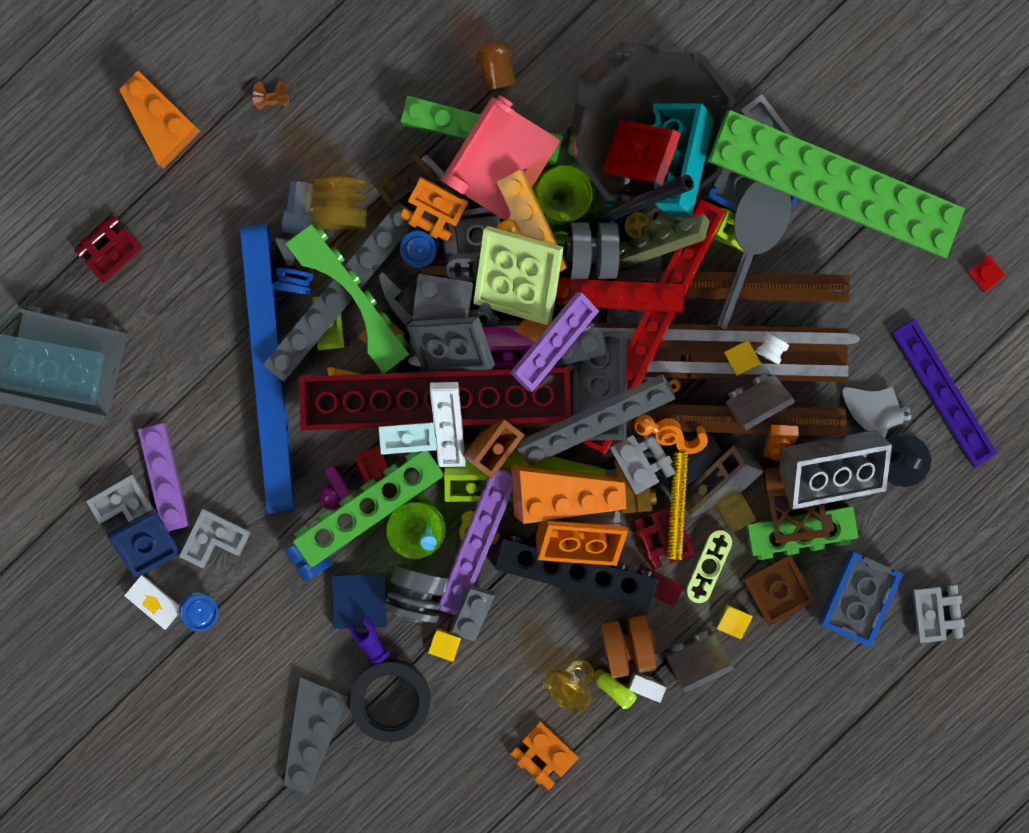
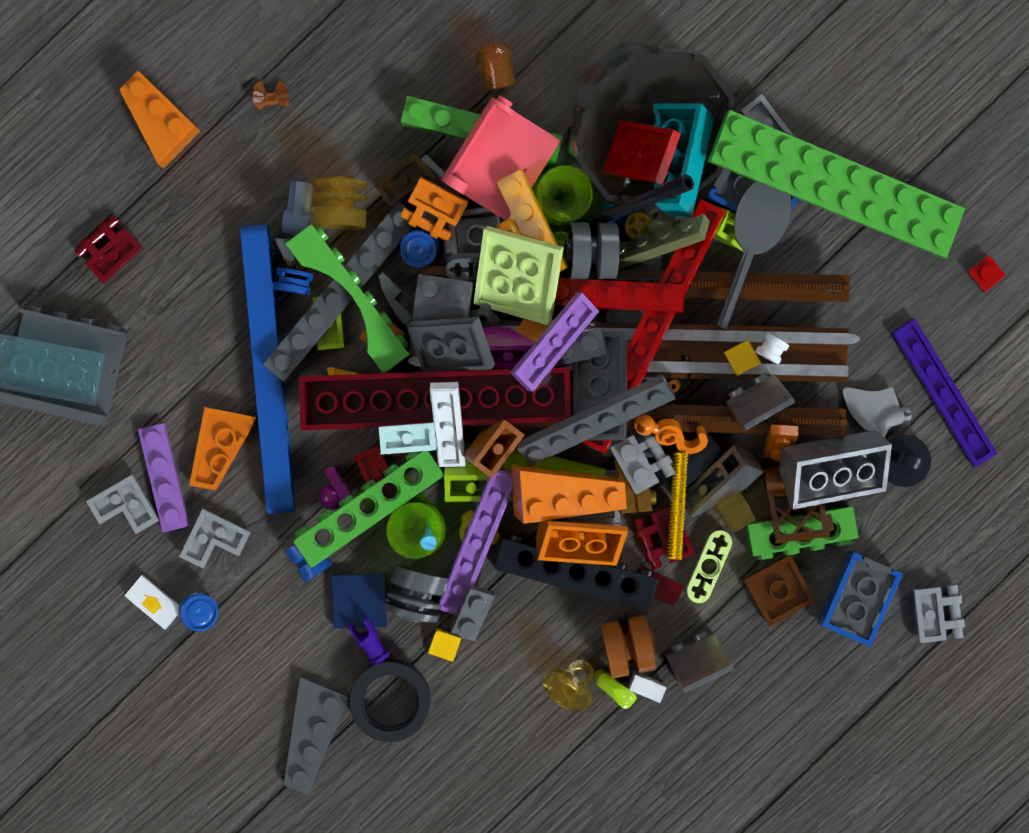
dark blue tile [107,508,181,578] -> none
orange plate [510,721,579,791] -> none
yellow slope [716,604,753,639] -> none
none -> orange wing [189,407,258,490]

